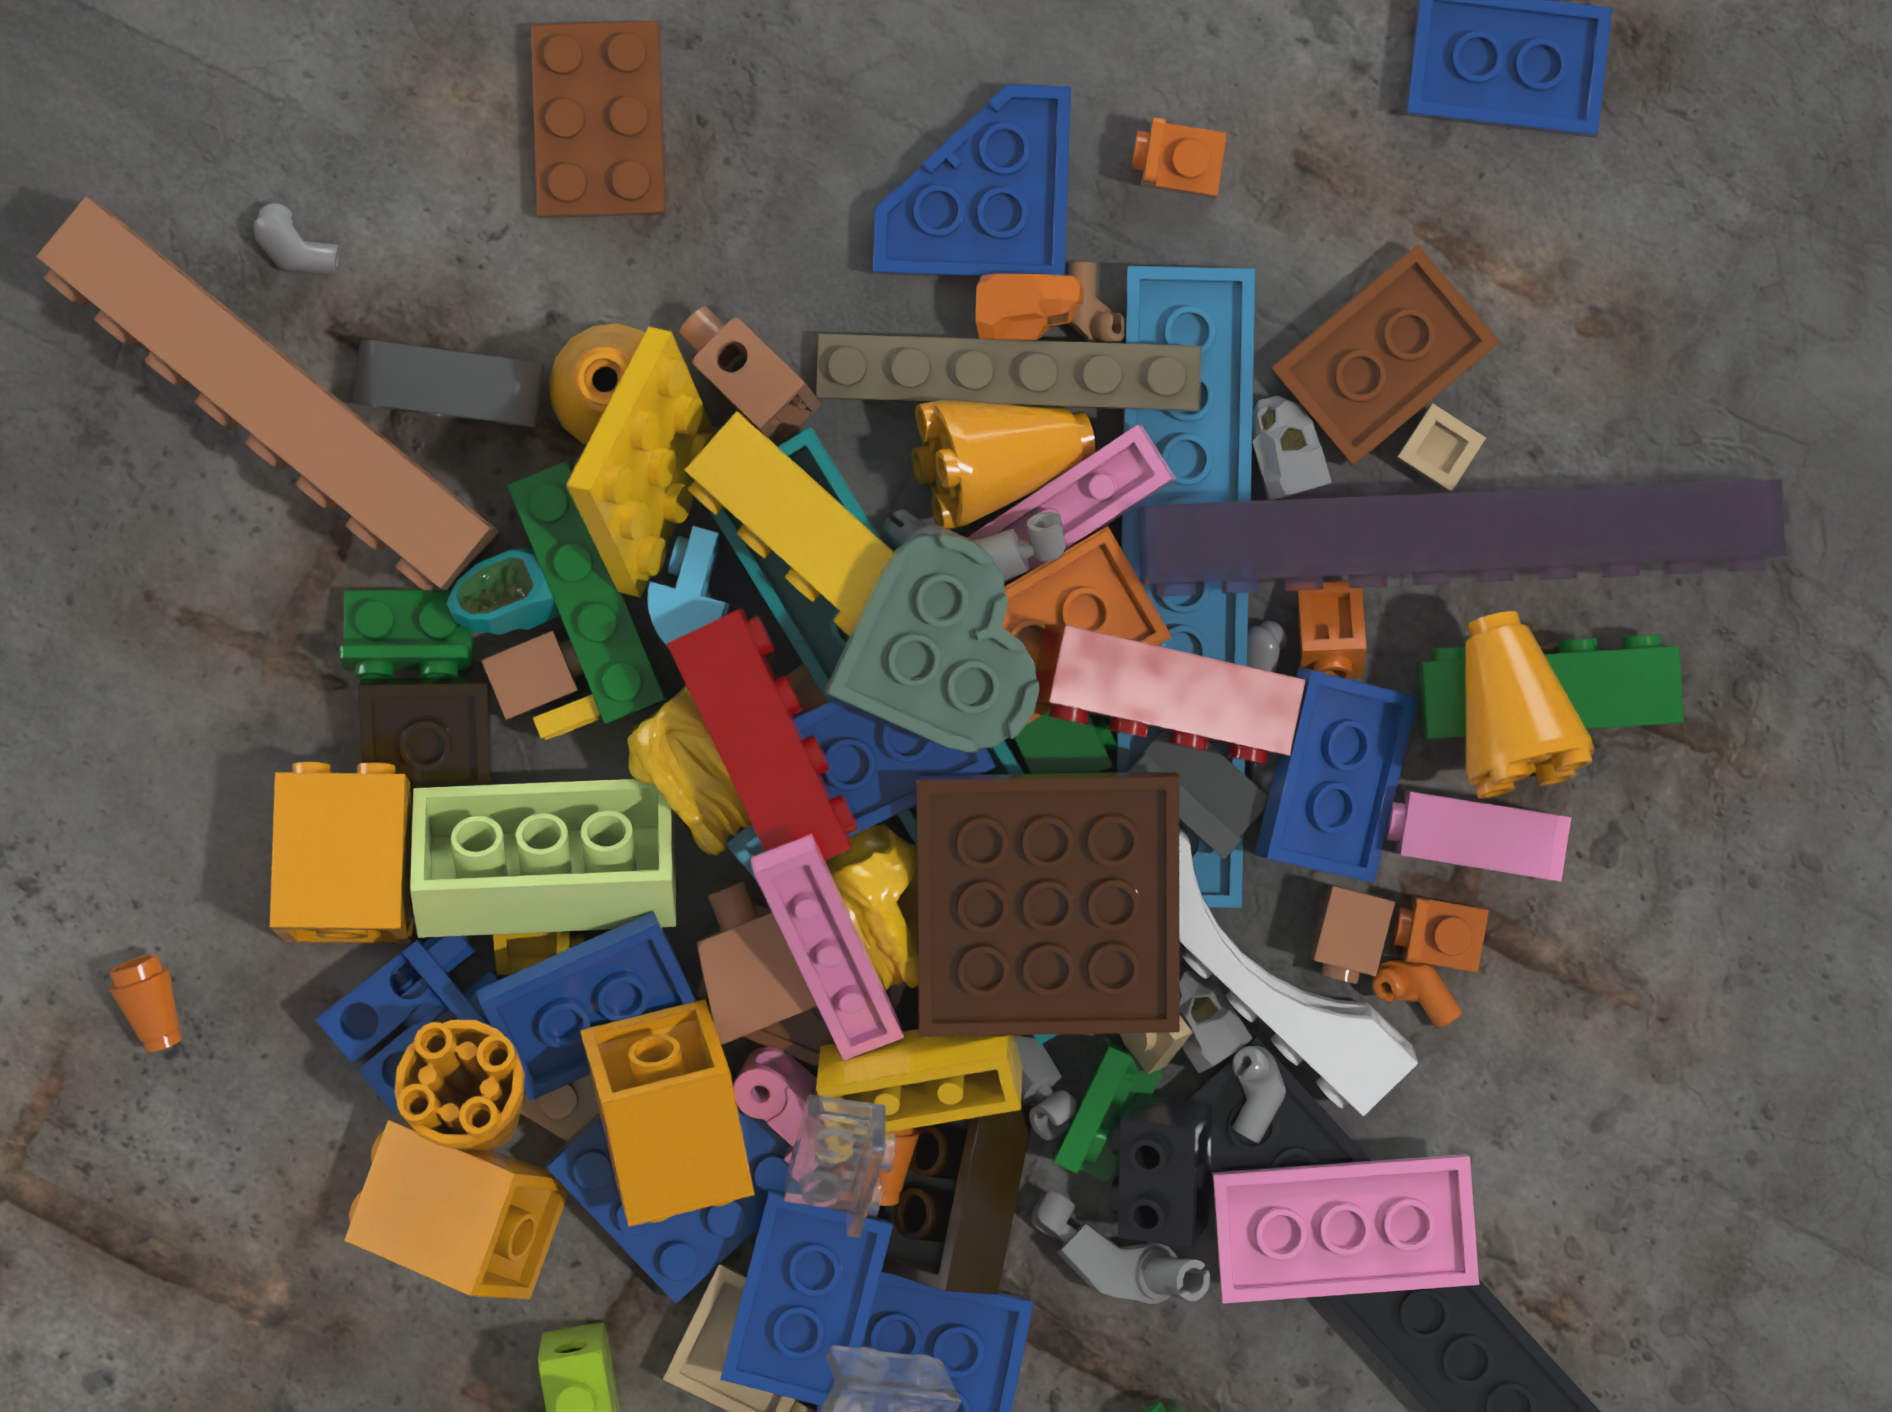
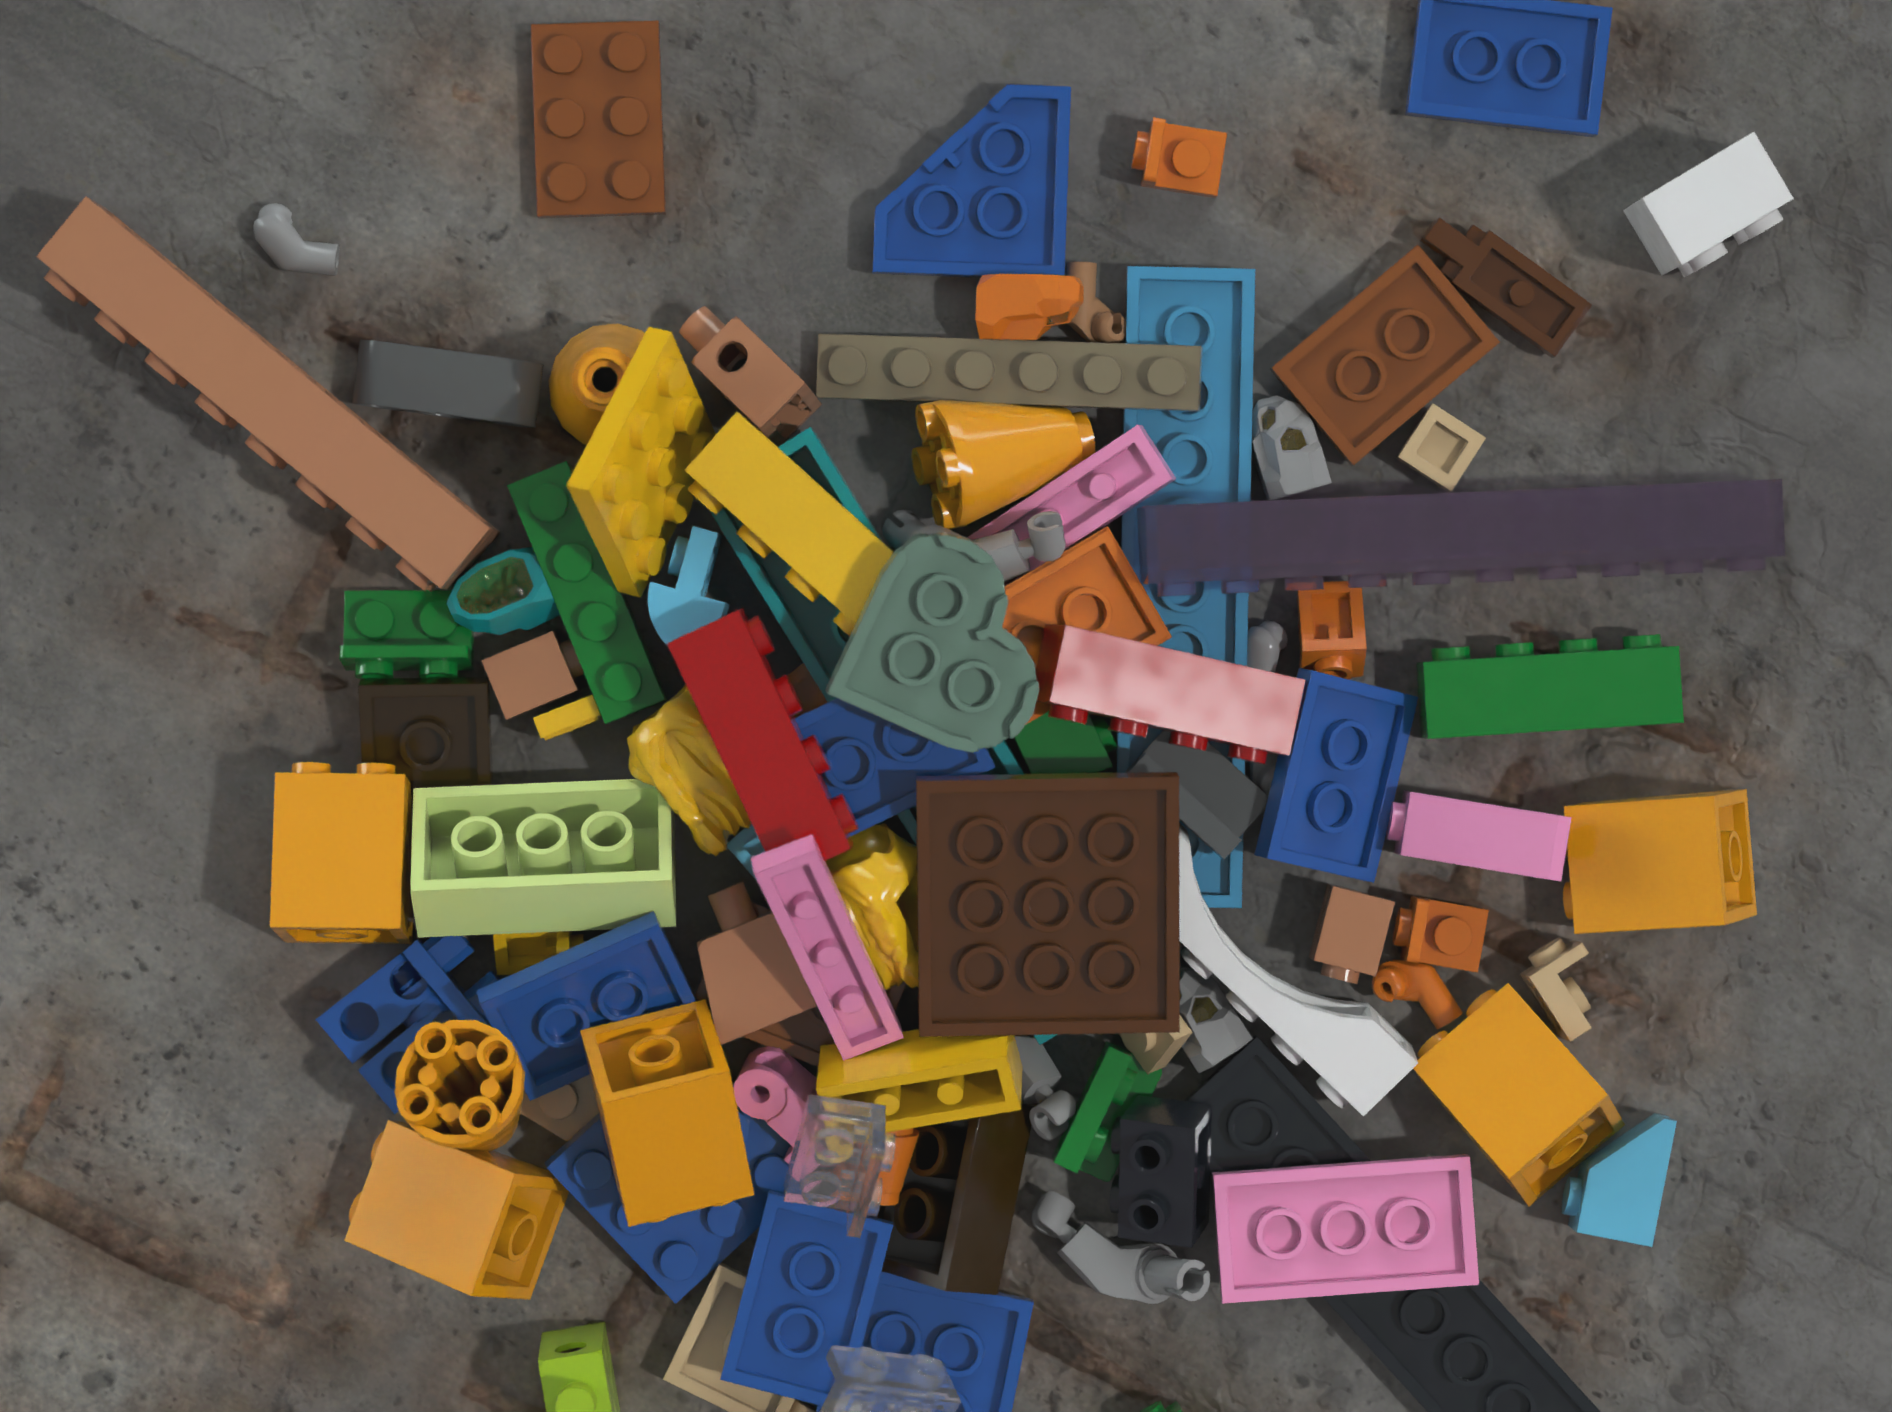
orange cone [108,953,182,1053] -> none
light grey arm [1231,1046,1286,1143] -> none
light orange cone [1465,611,1594,799] -> none
none -> light orange slope [1413,983,1625,1207]
none -> reddish brown hinge [1420,218,1592,358]
none -> tan bracket [1520,937,1592,1042]
none -> medium azure slope [1561,1113,1677,1247]
none -> light orange slope [1563,789,1757,934]
none -> white brick [1623,132,1794,278]

